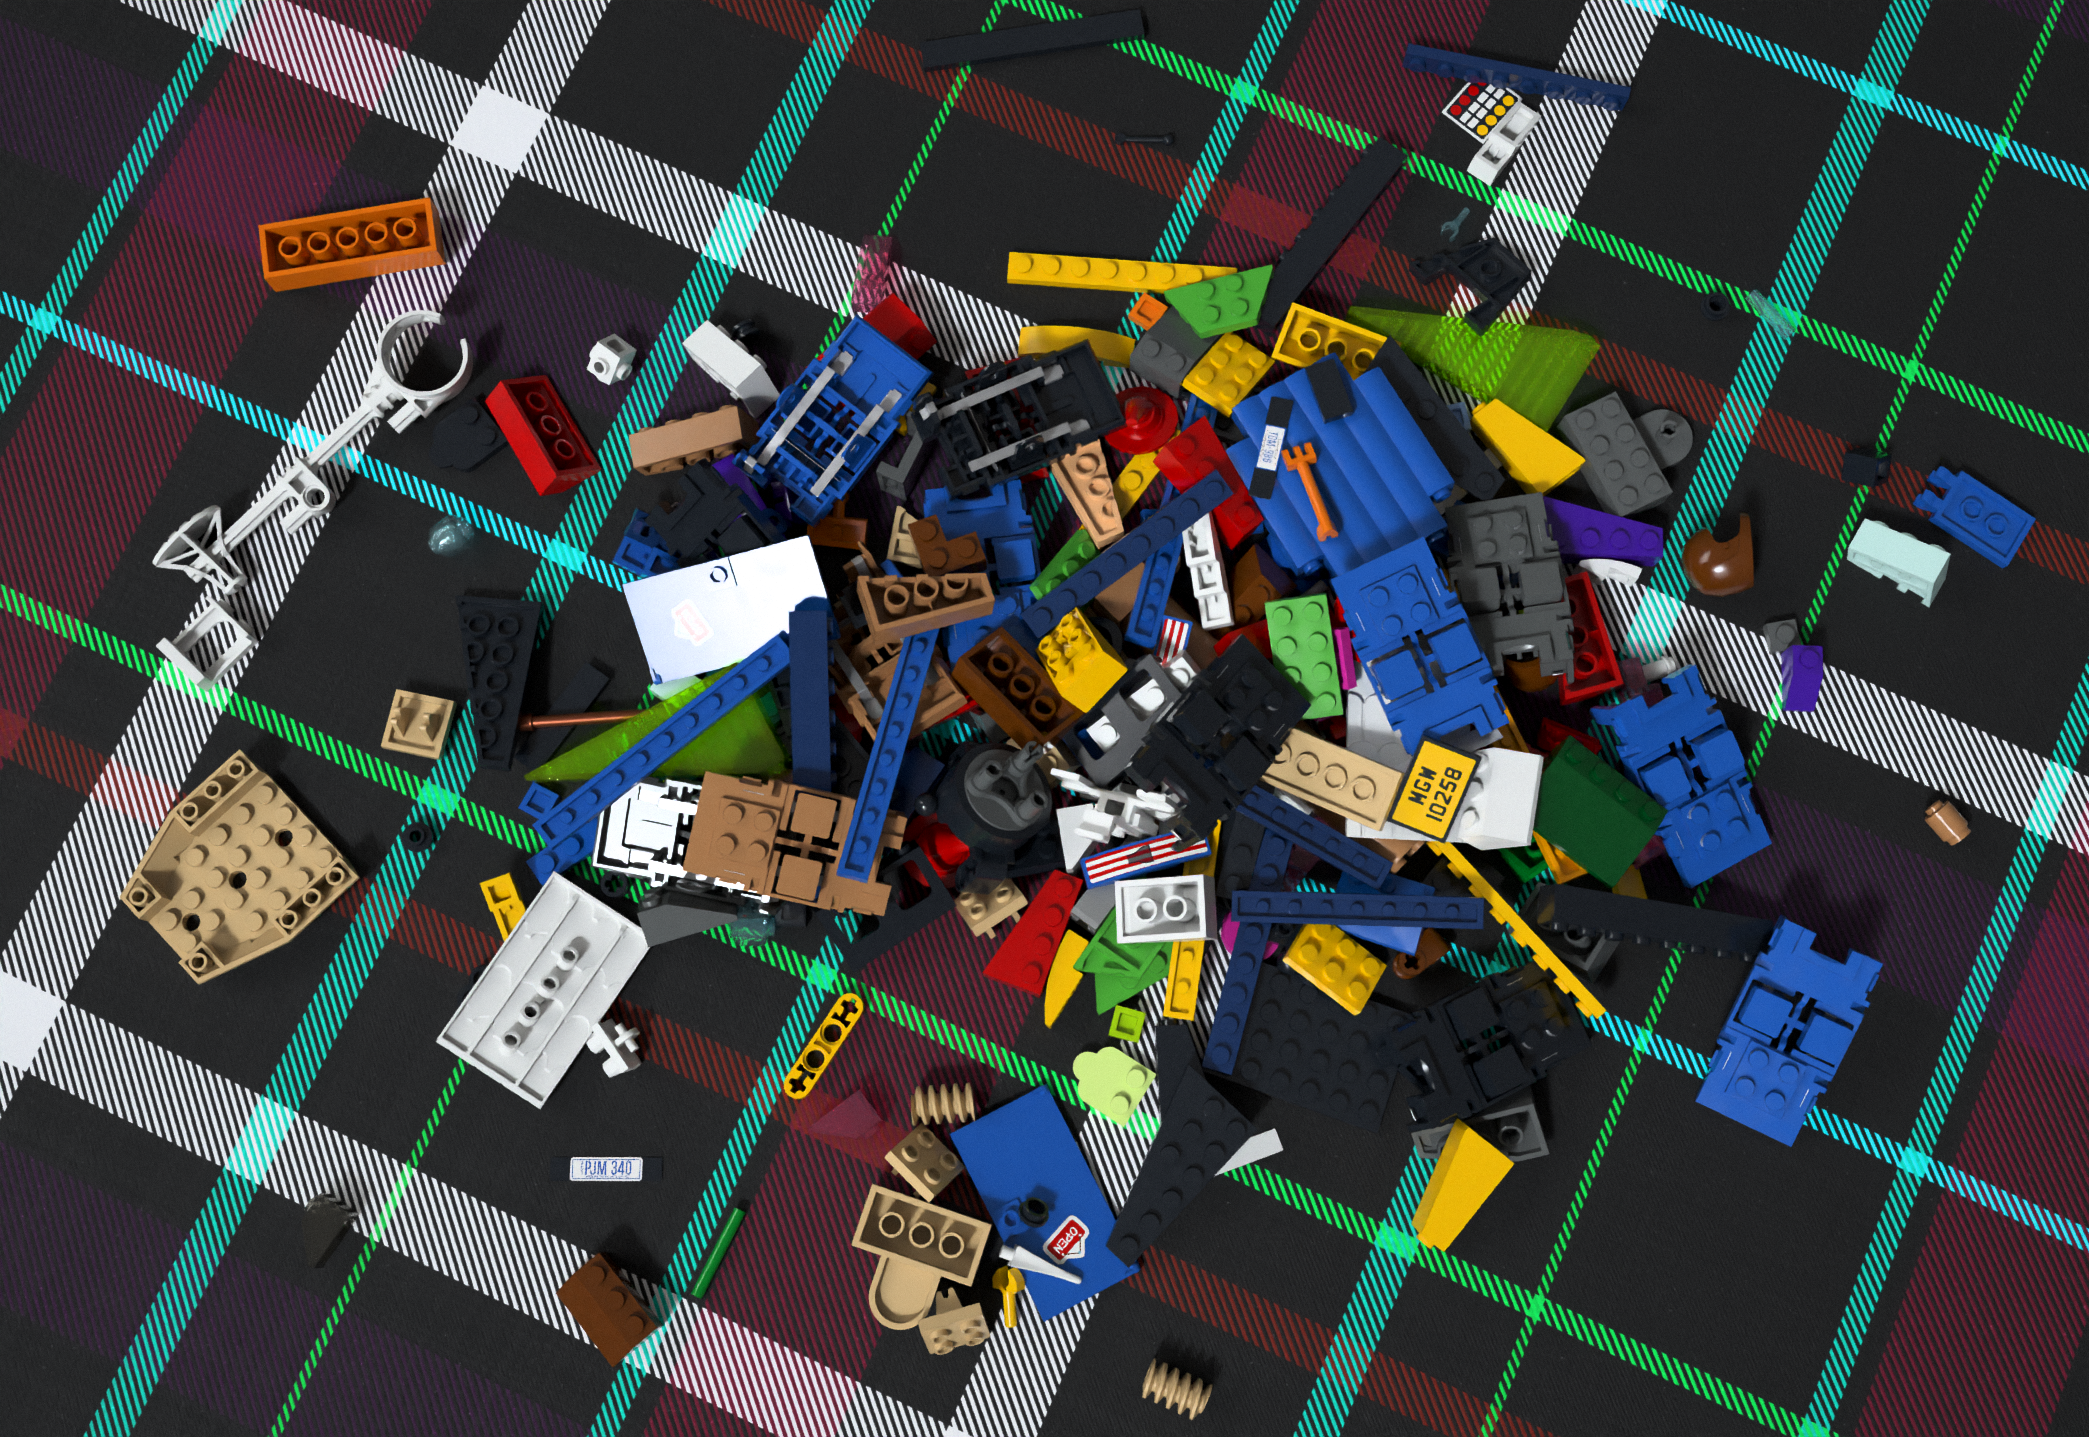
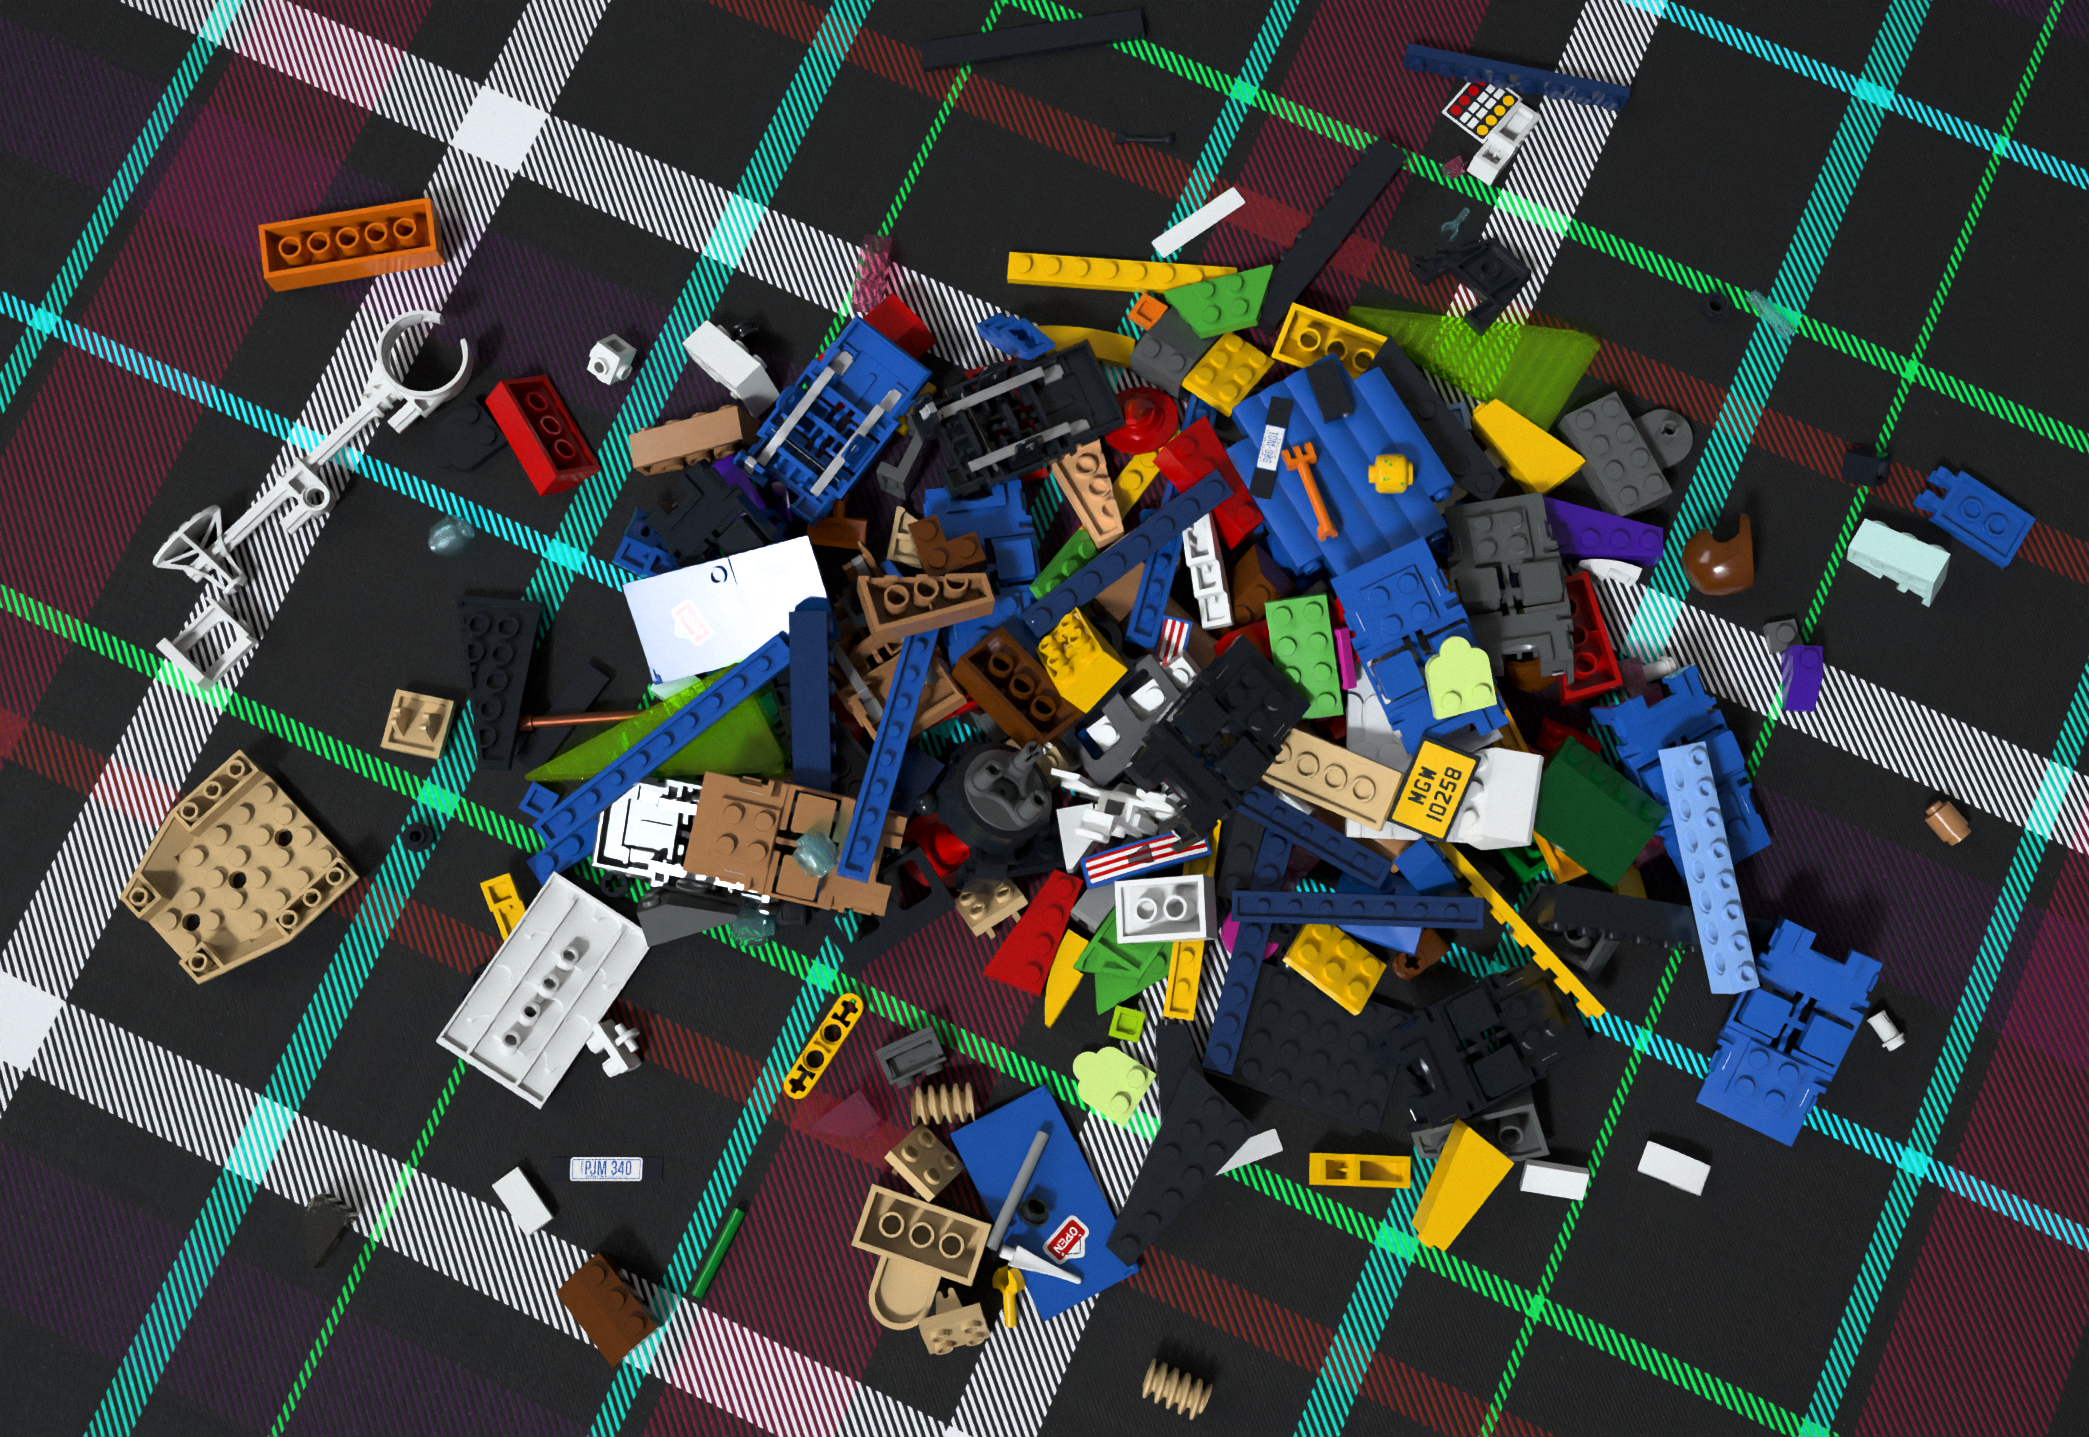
none -> white tile [492,1167,555,1237]
none -> clear light blue head [792,831,840,879]
none -> dark grey hinge [875,1025,947,1089]
none -> blue slope [976,313,1055,360]
none -> light grey bar [985,1130,1049,1251]
none -> white sticker [1151,187,1245,258]
none -> yellow slope [1309,1153,1411,1188]
none -> yellow head [1368,454,1413,494]
none -> blue slope [1393,838,1460,895]
none -> yellowish green plate [1425,636,1497,720]
none -> clear pink plate [1440,155,1468,180]
none -> white tile [1520,1159,1590,1200]
none -> white slope [1637,1141,1711,1196]
none -> light blue brick [1658,741,1760,994]
none -> white pin [1867,1010,1906,1051]

